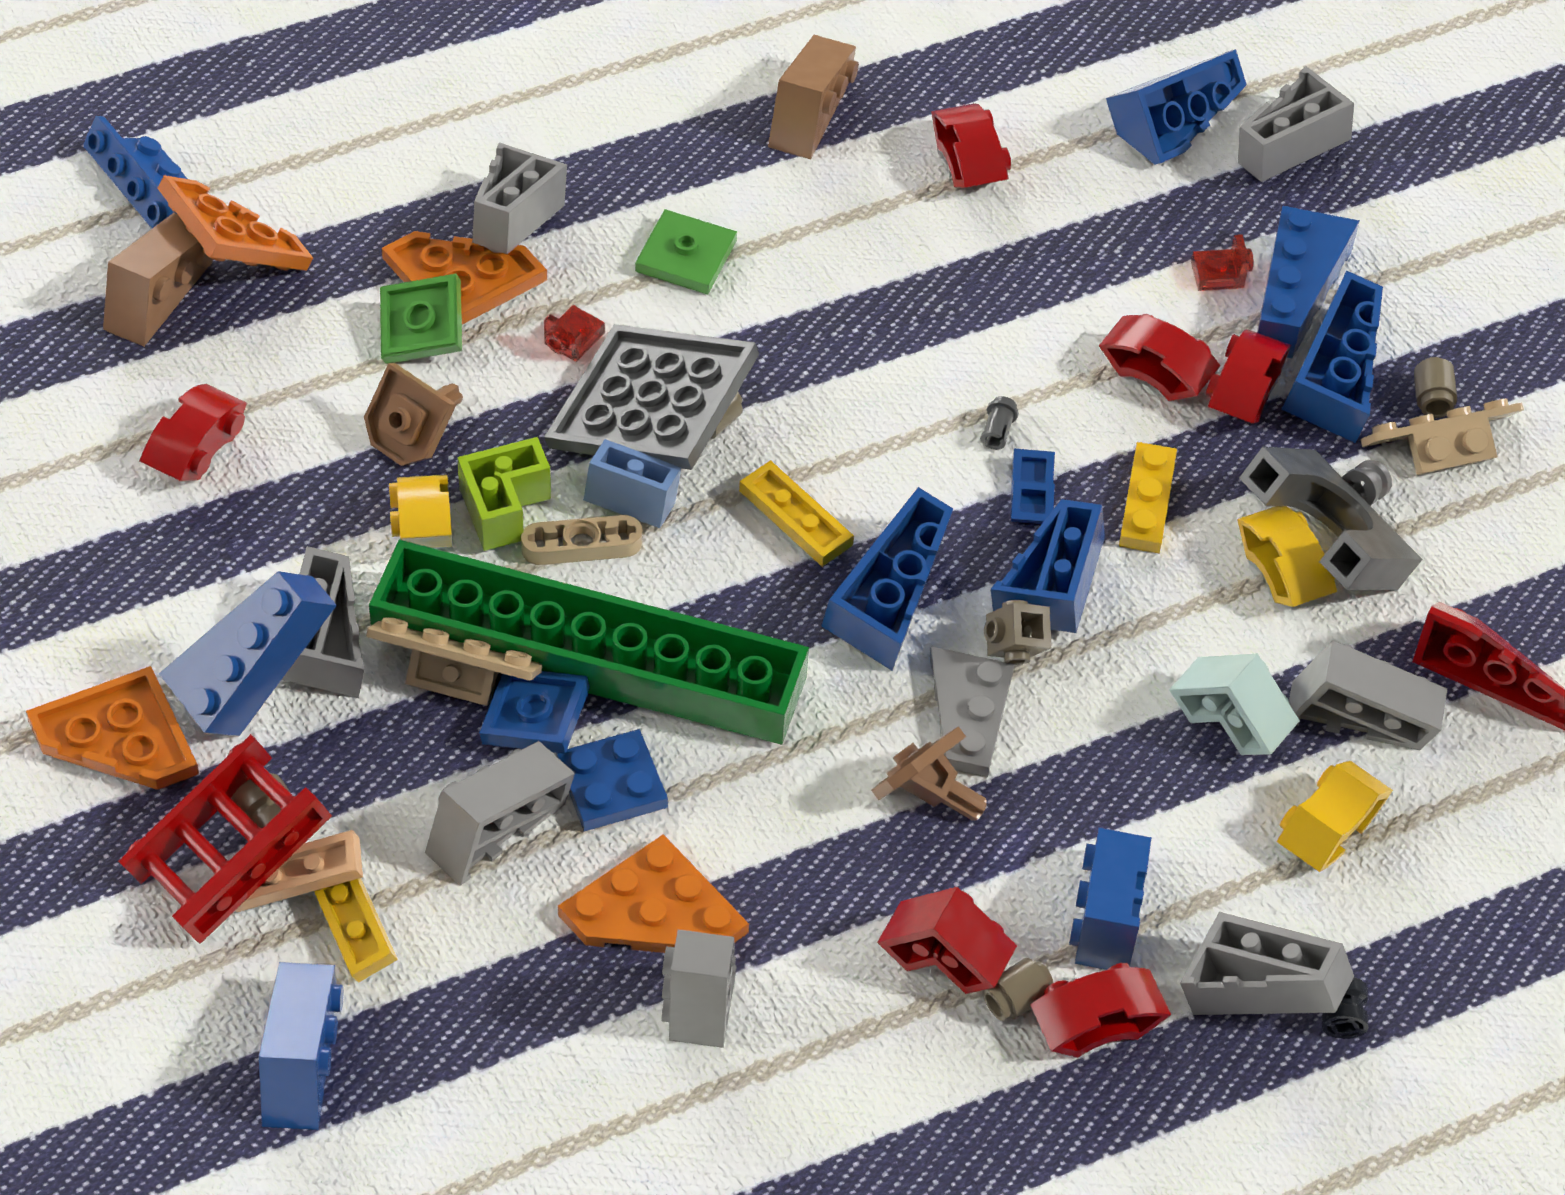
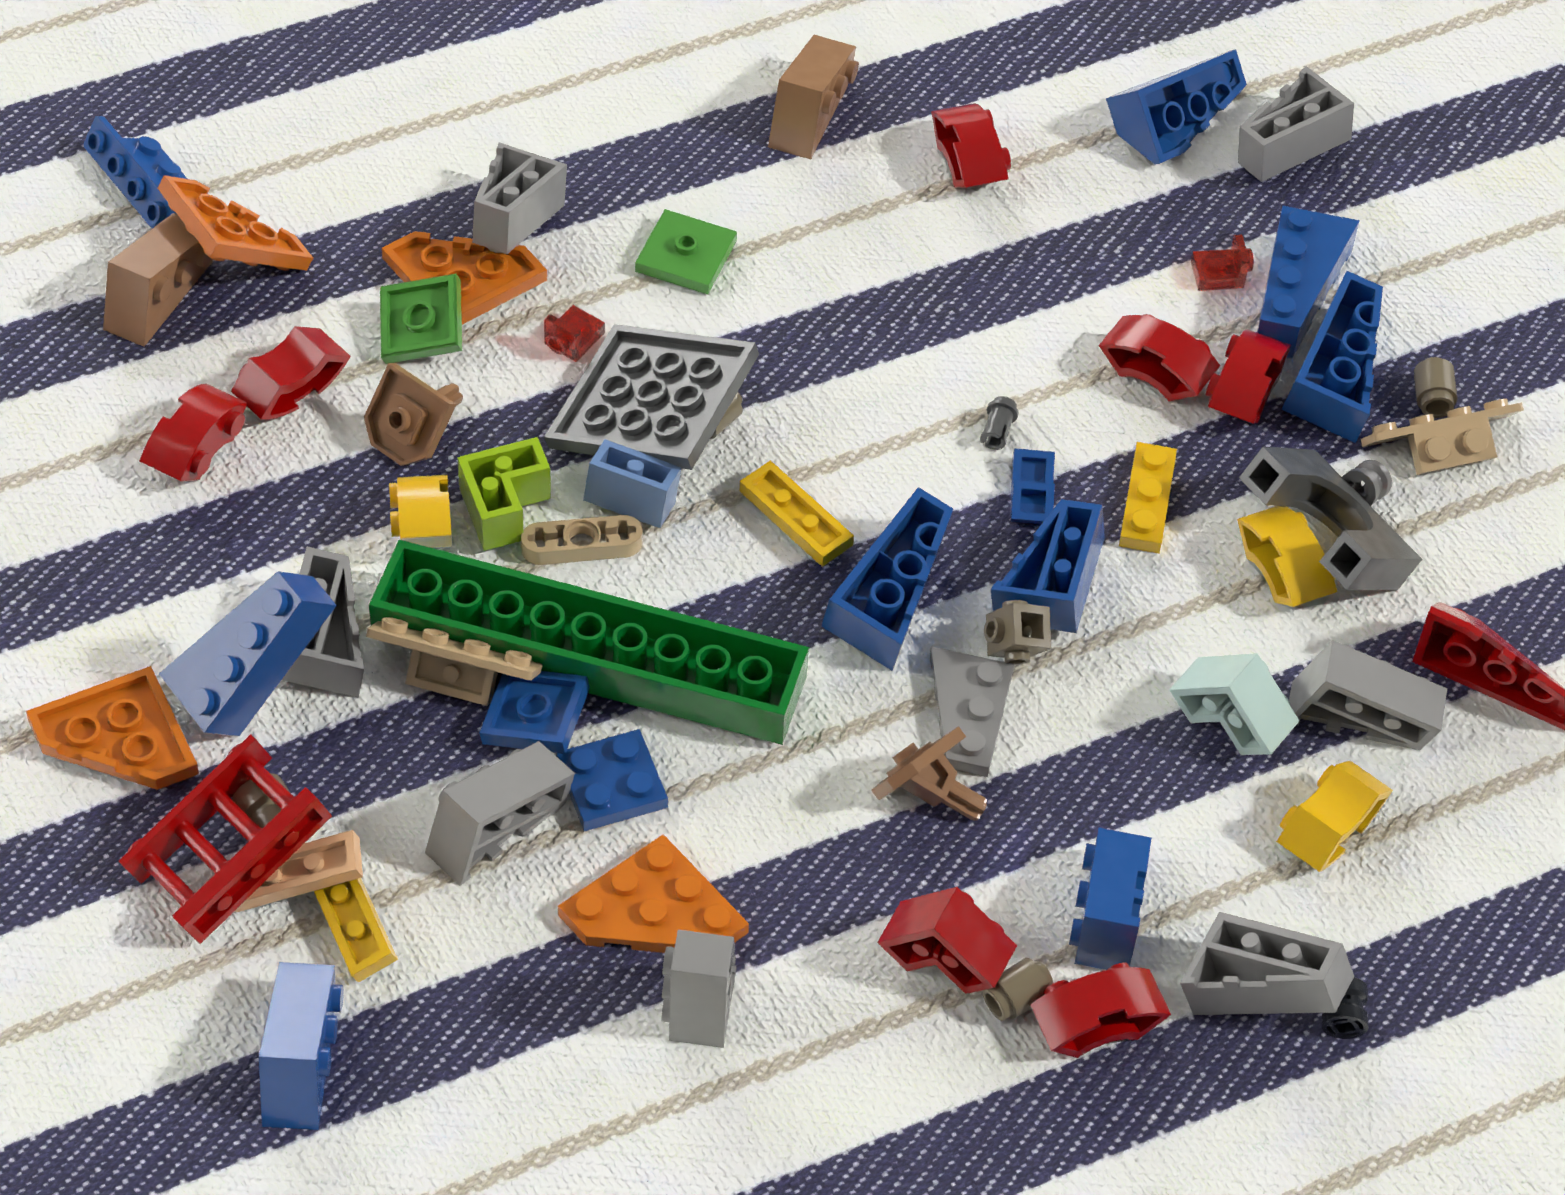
none -> red brick [231,326,351,420]

